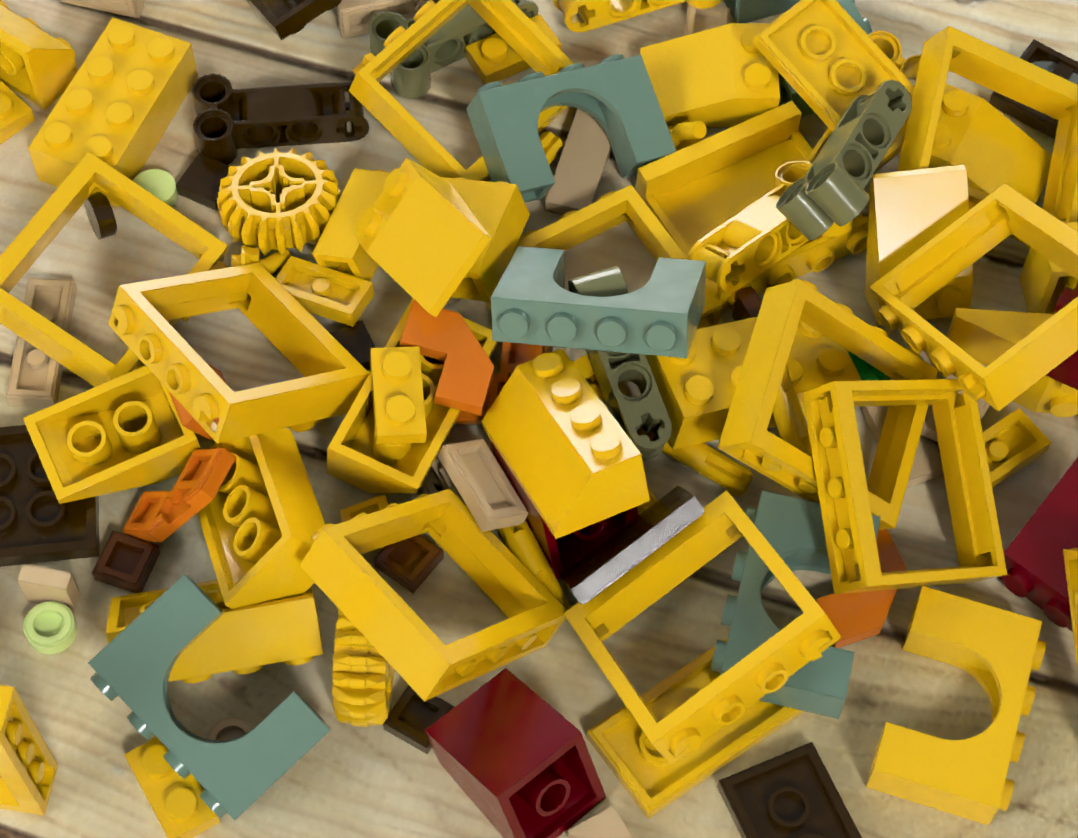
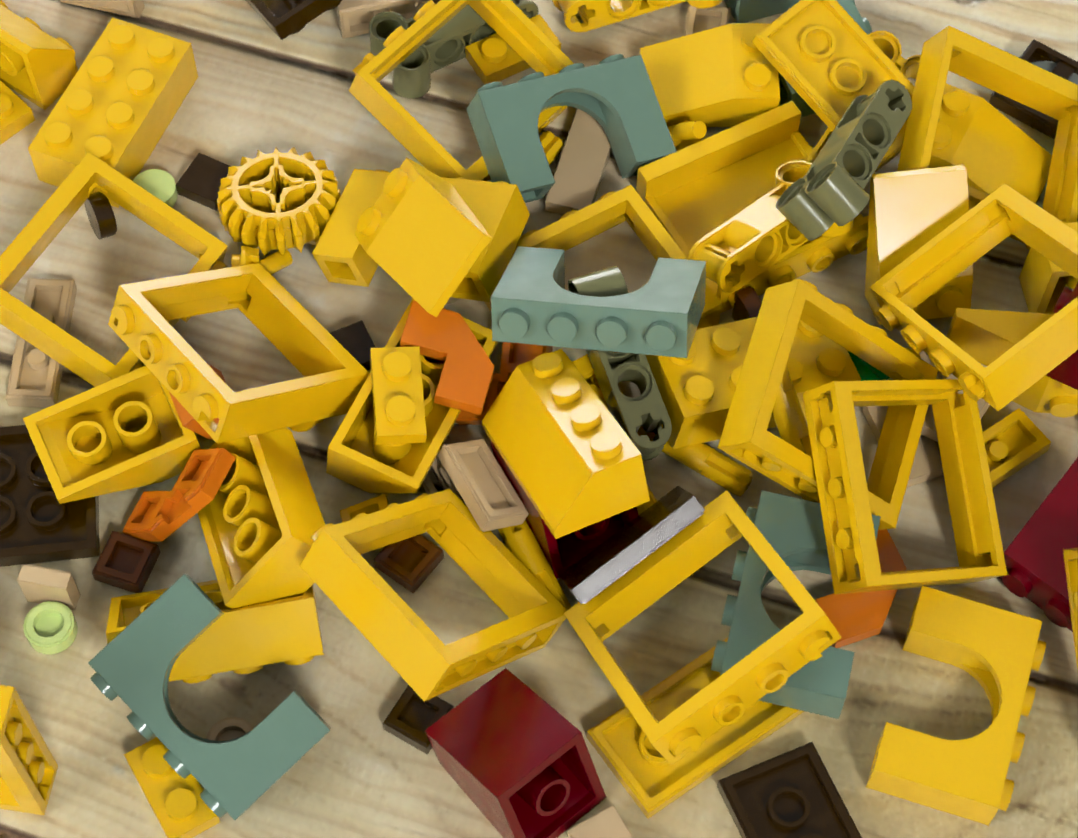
dark brown piece [192,74,369,165] -> none
yellow plate [275,256,374,327] -> none
yellow gear [332,608,395,727] -> none

